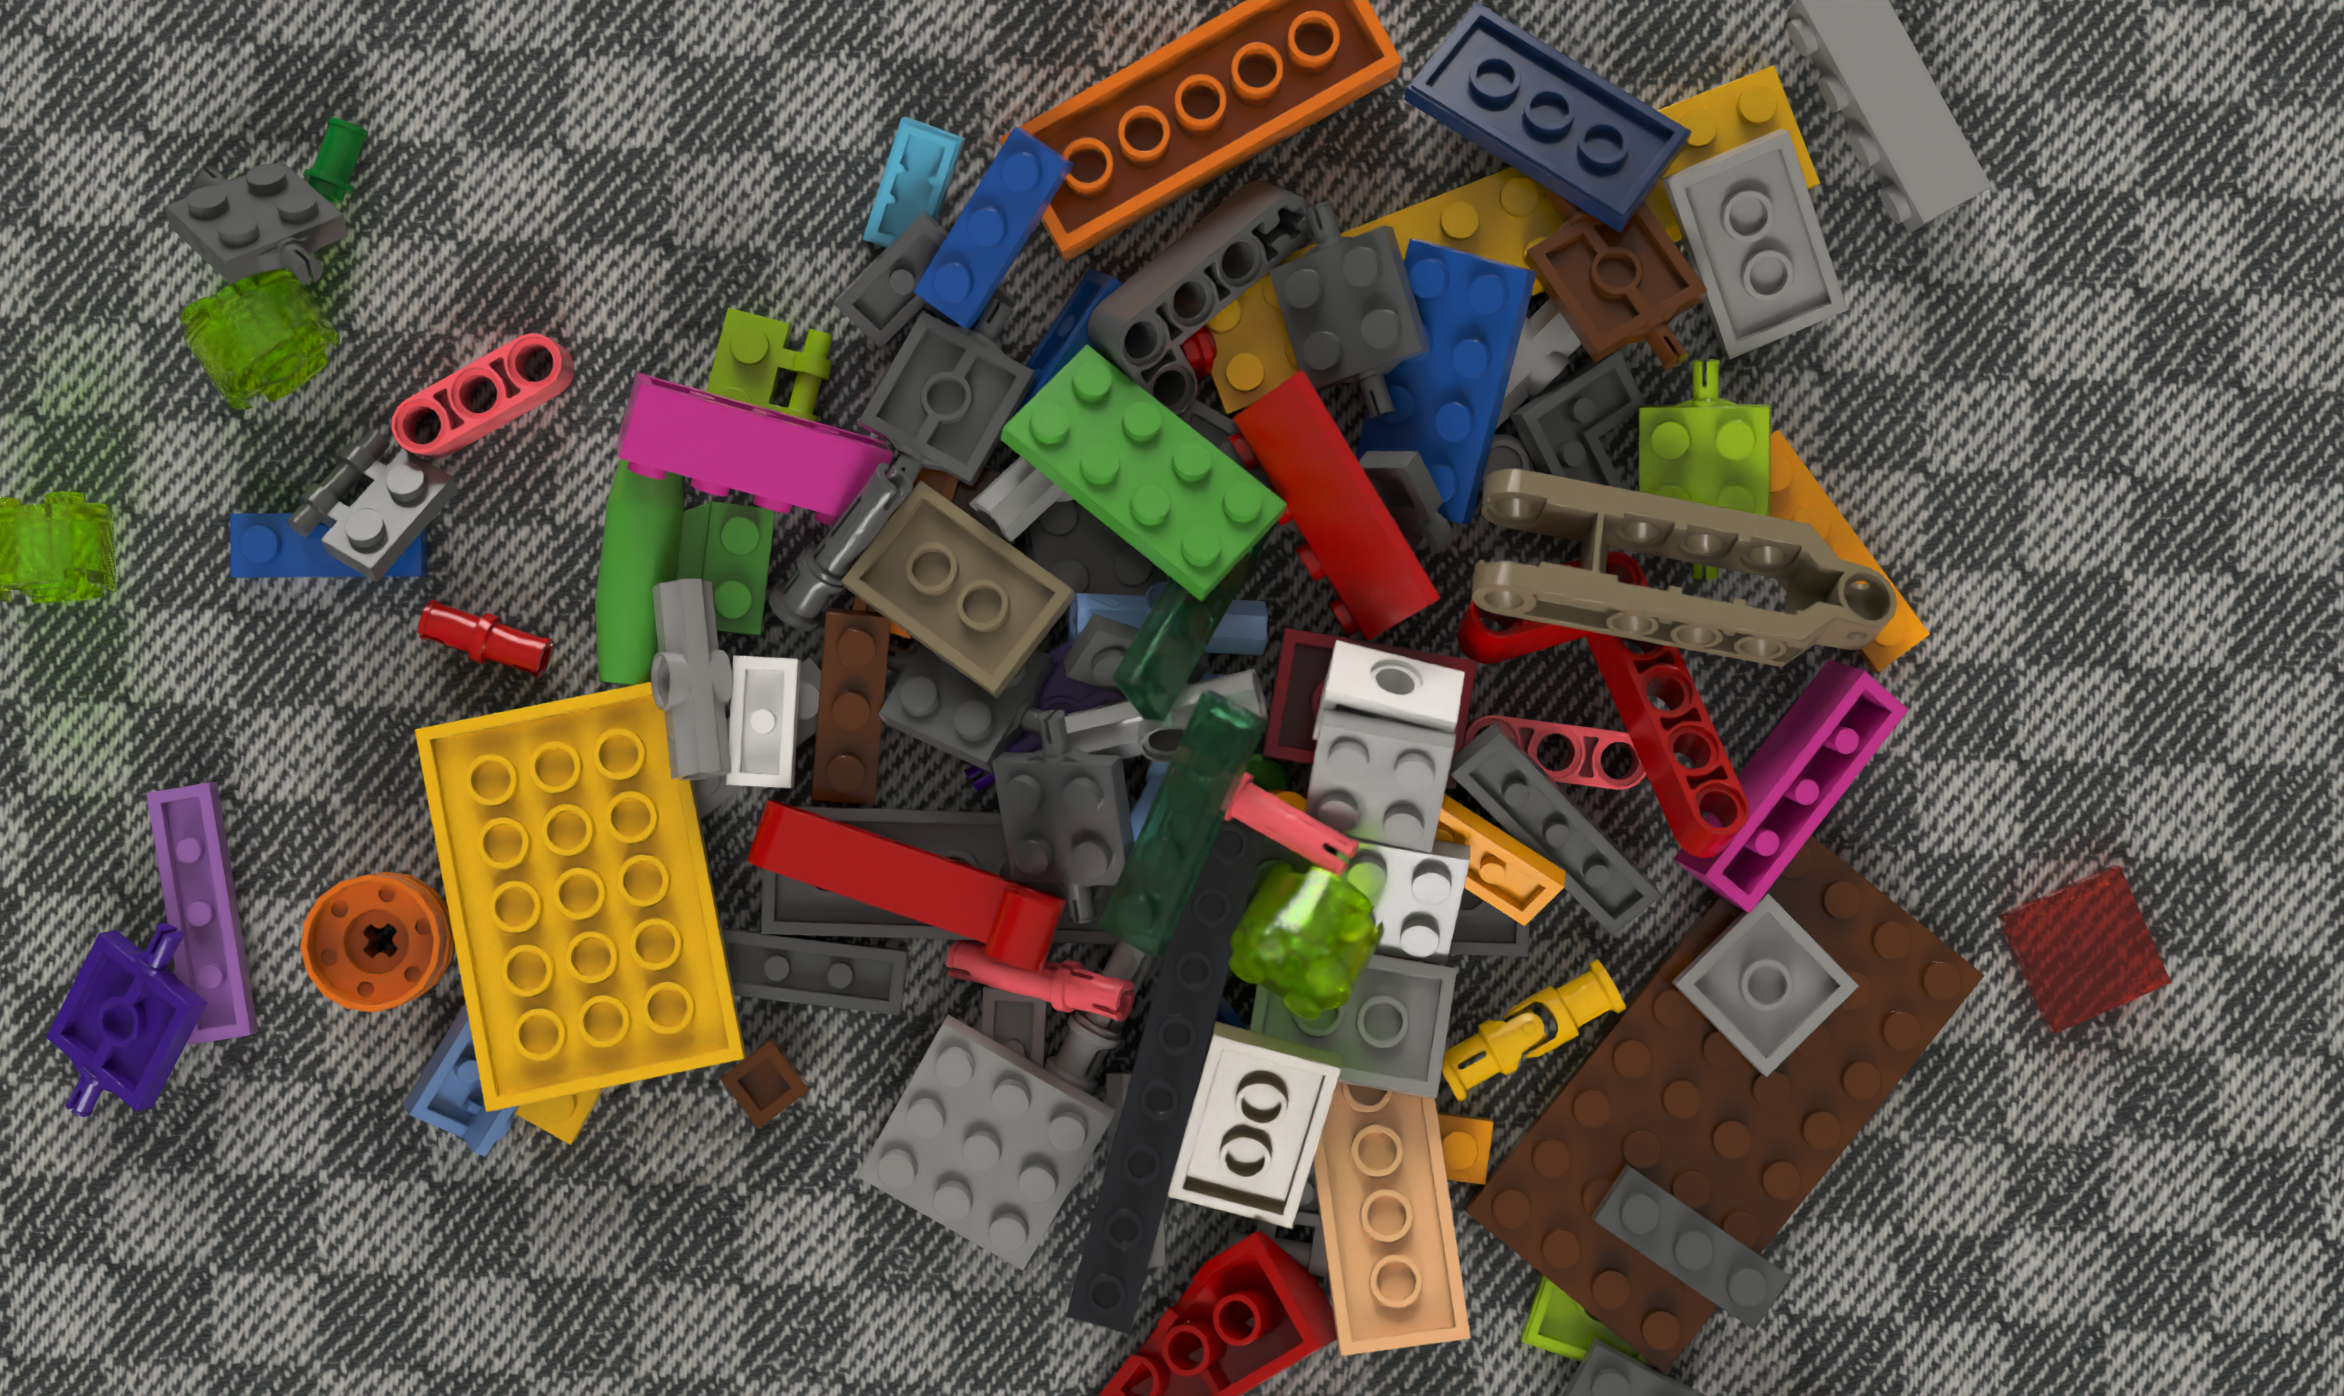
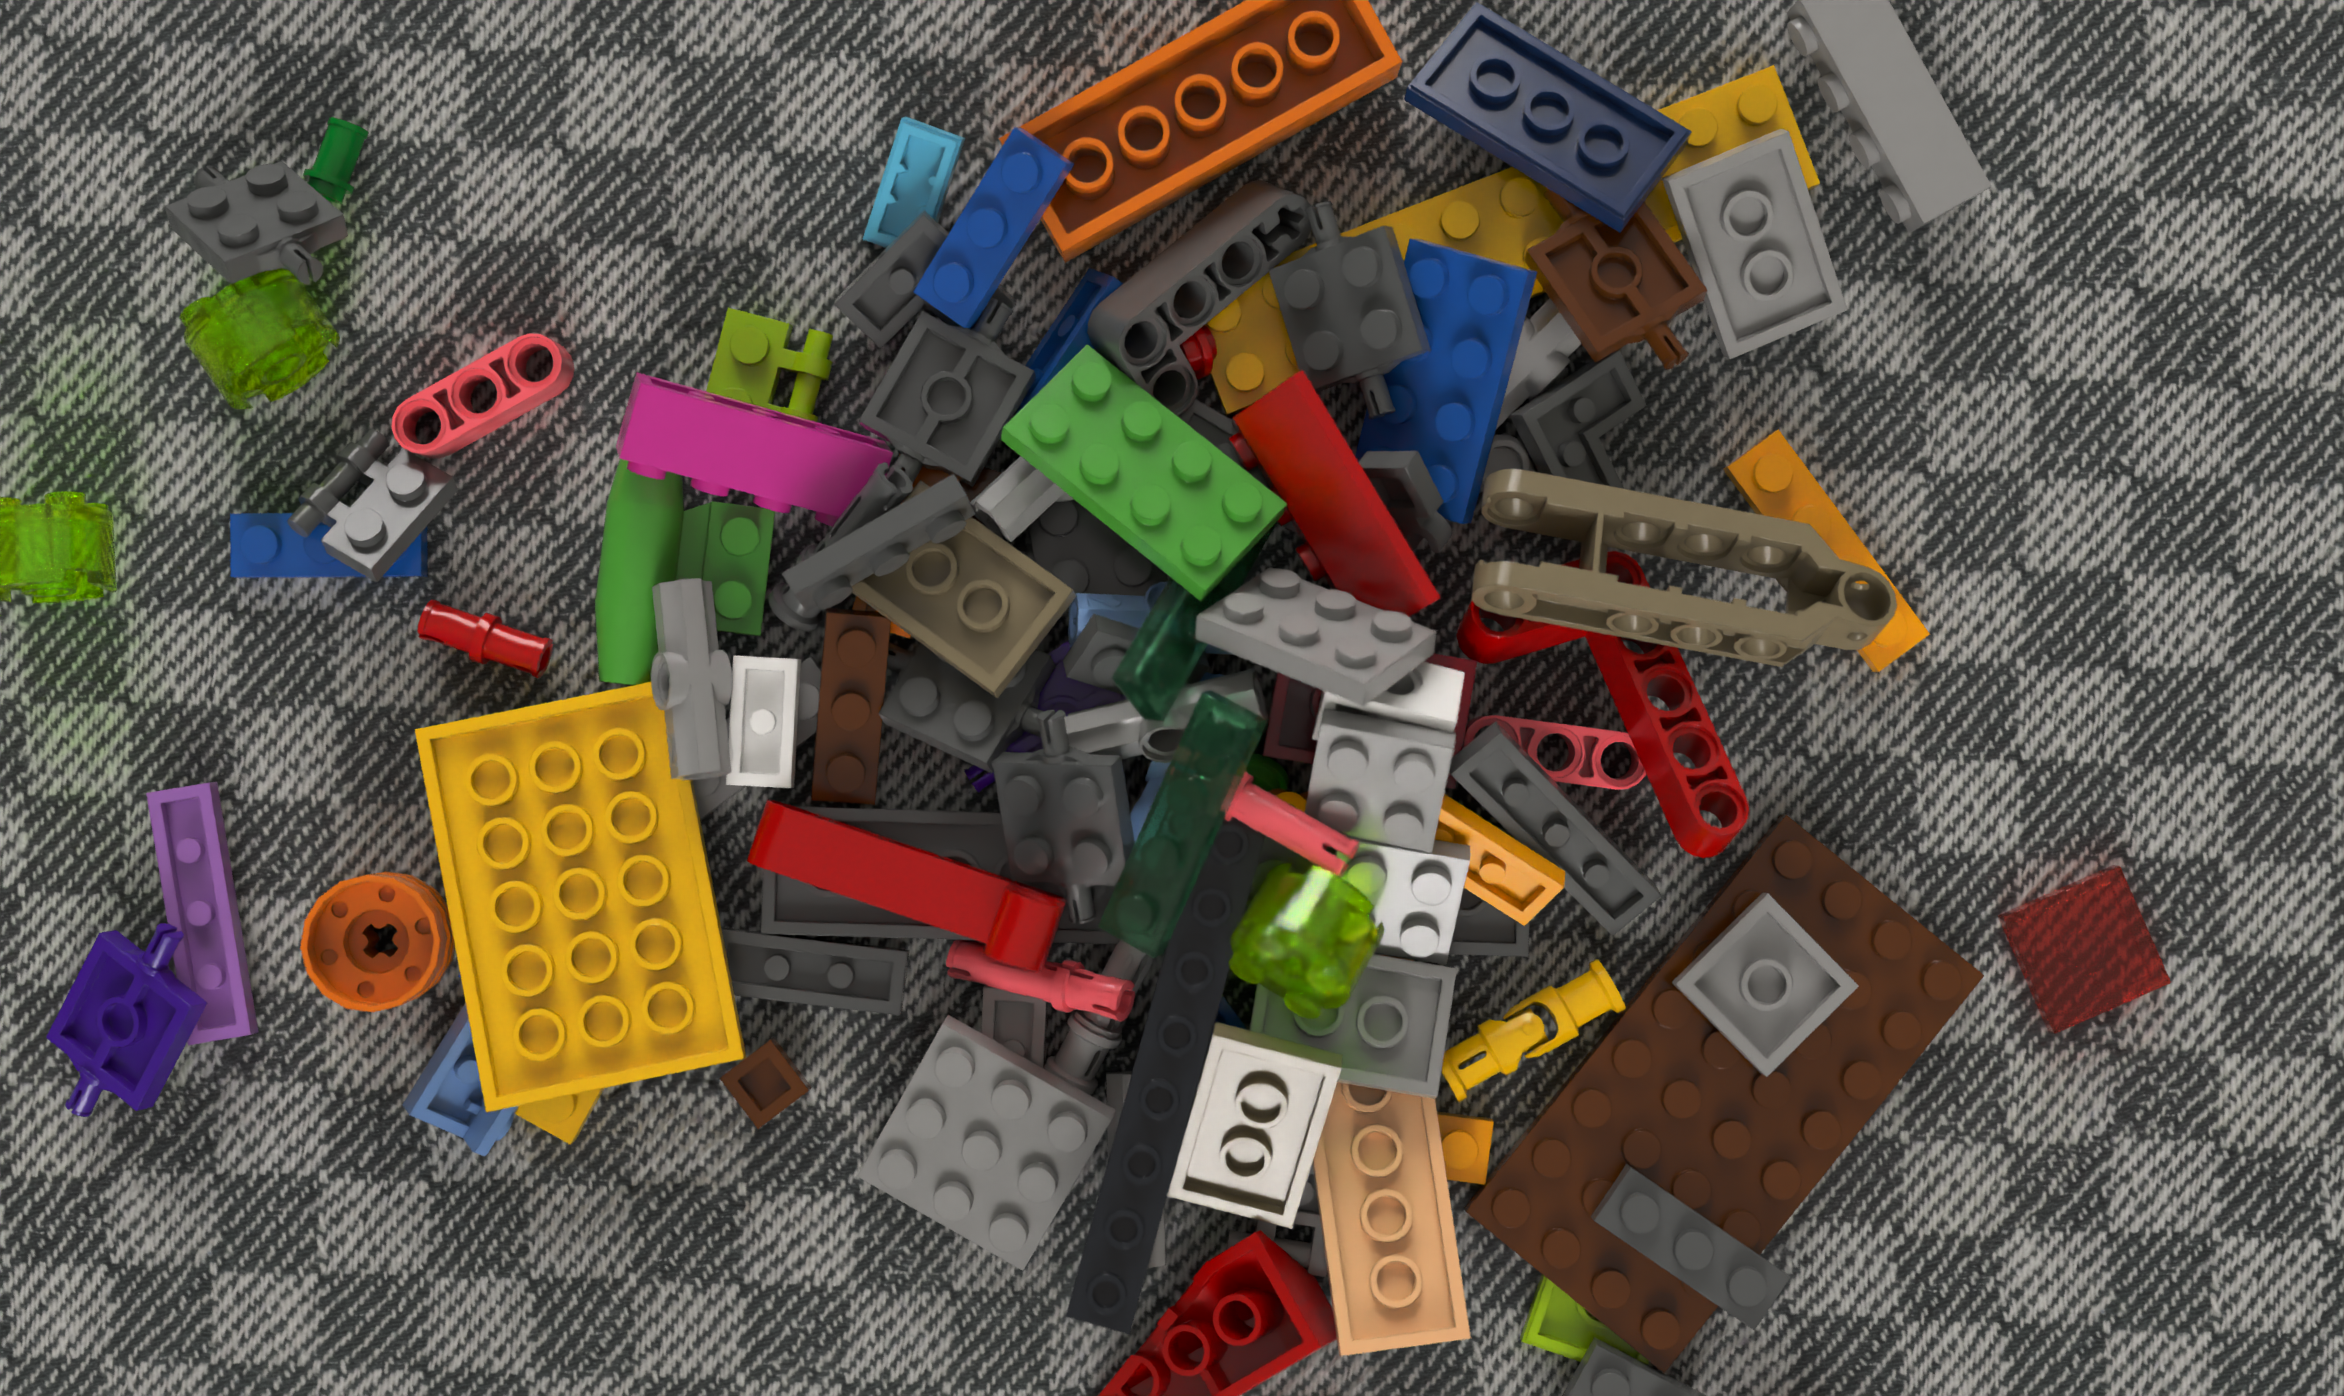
lime plate [1639,359,1771,579] -> none
dark pink brick [1673,659,1909,913] -> none
none -> dark grey plate [782,474,975,612]
none -> light grey plate [1195,567,1436,707]

